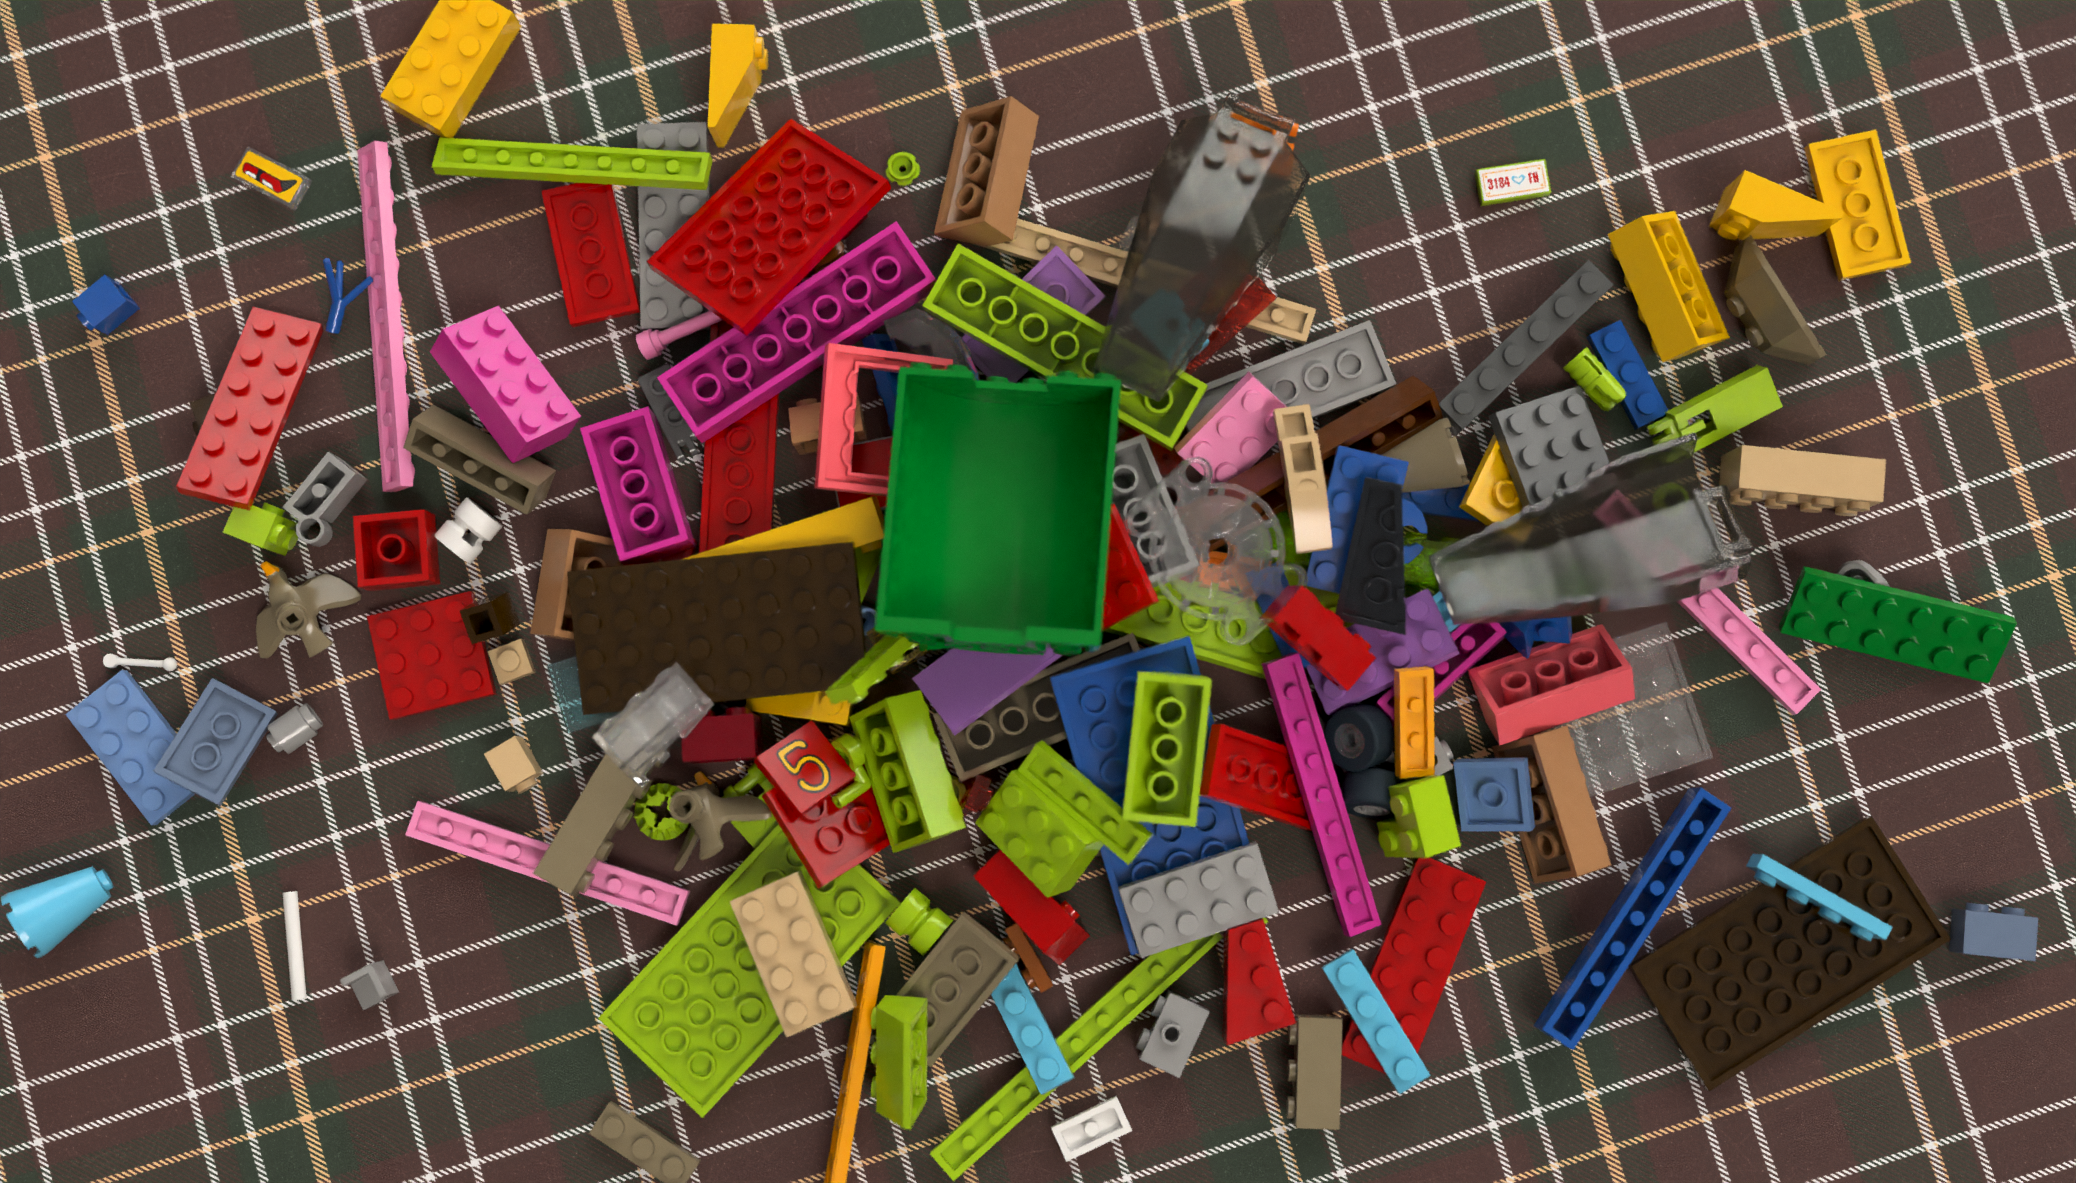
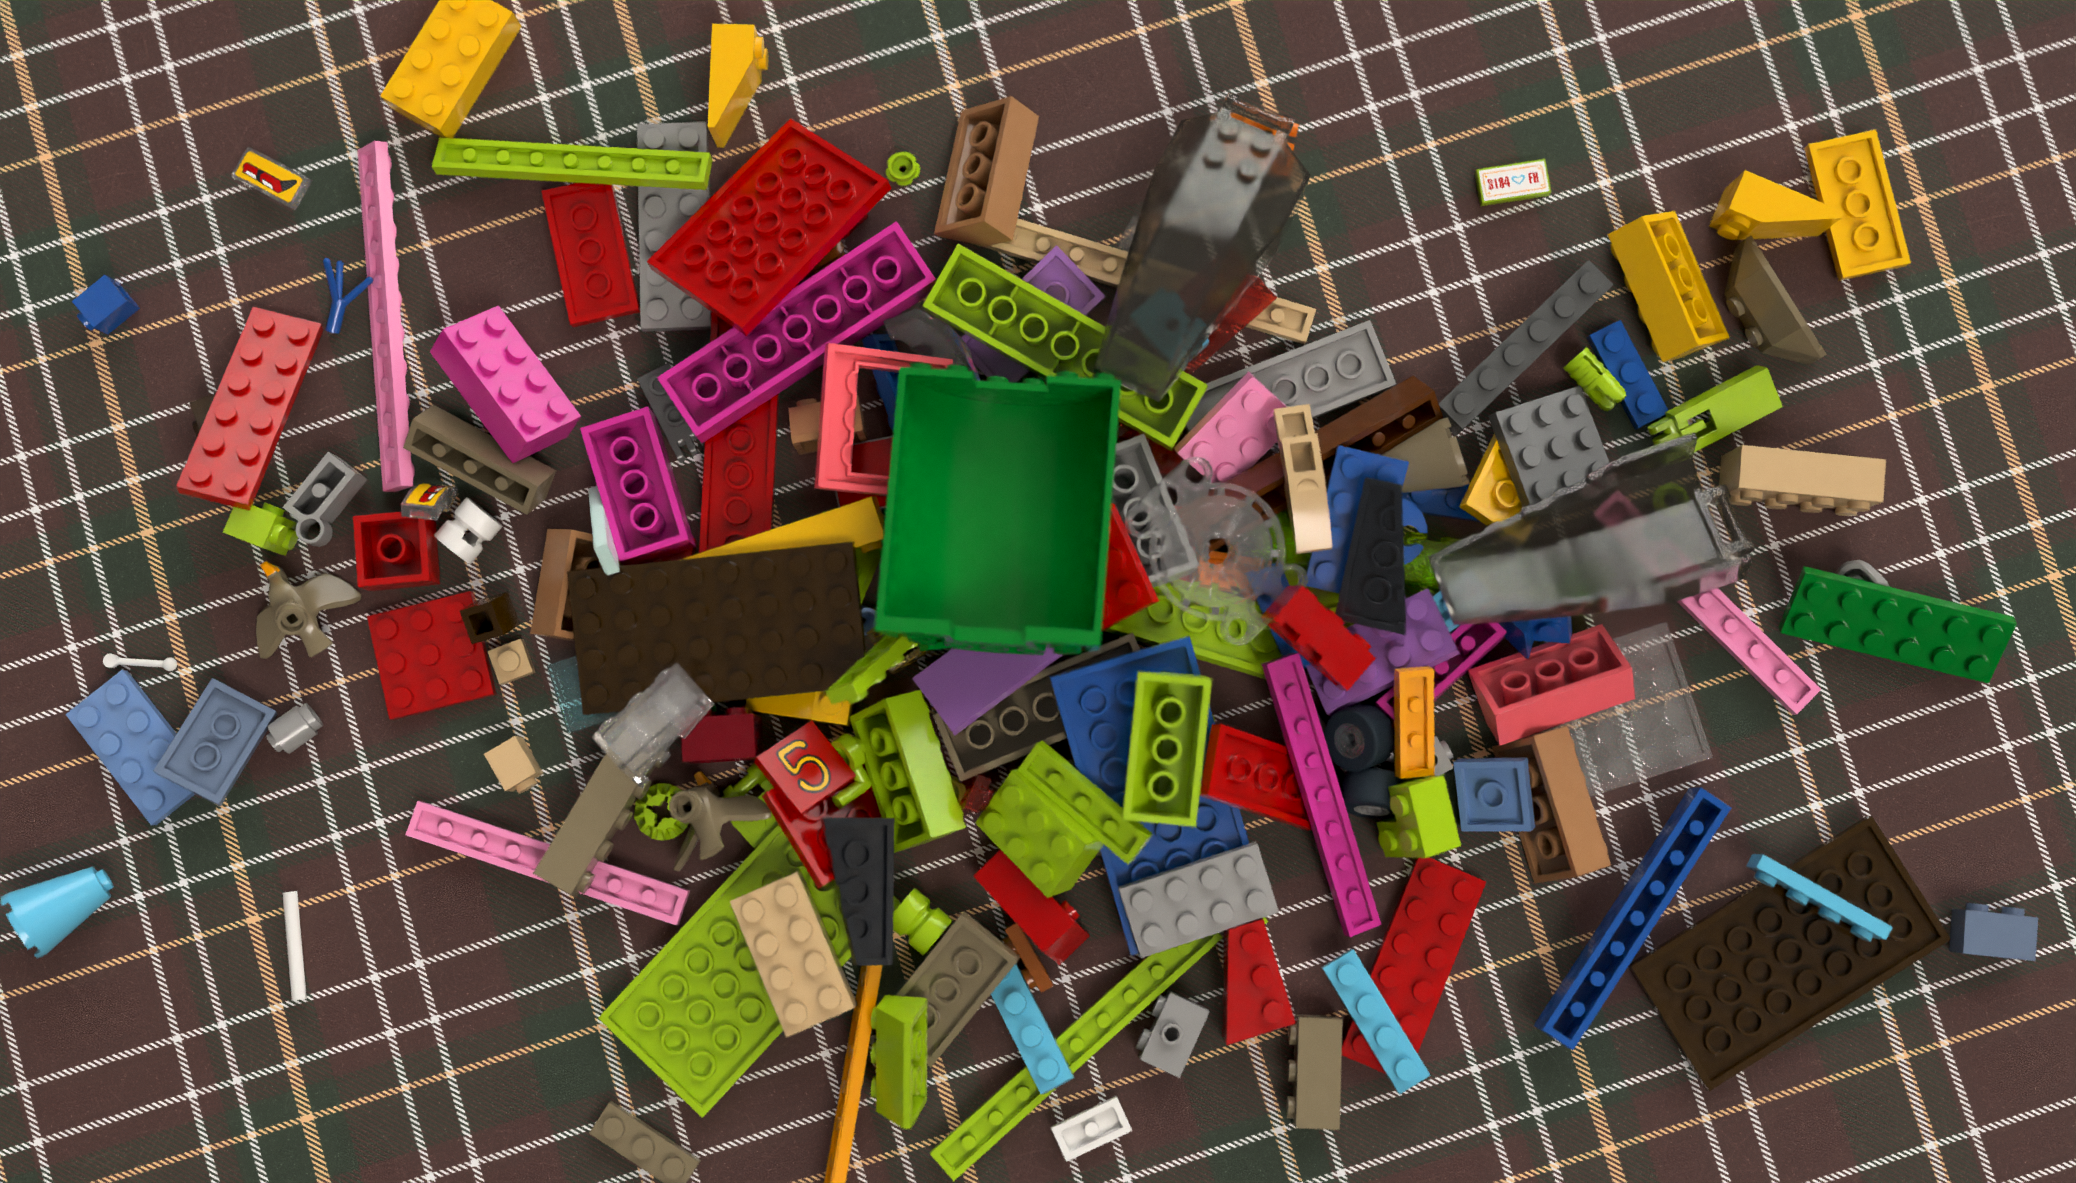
light grey panel [340,960,399,1010] -> none
bright pink piece [636,310,723,360] -> none
none -> clear slope [401,483,458,520]
none -> light aqua tile [588,486,620,575]
none -> black wing [820,818,894,966]

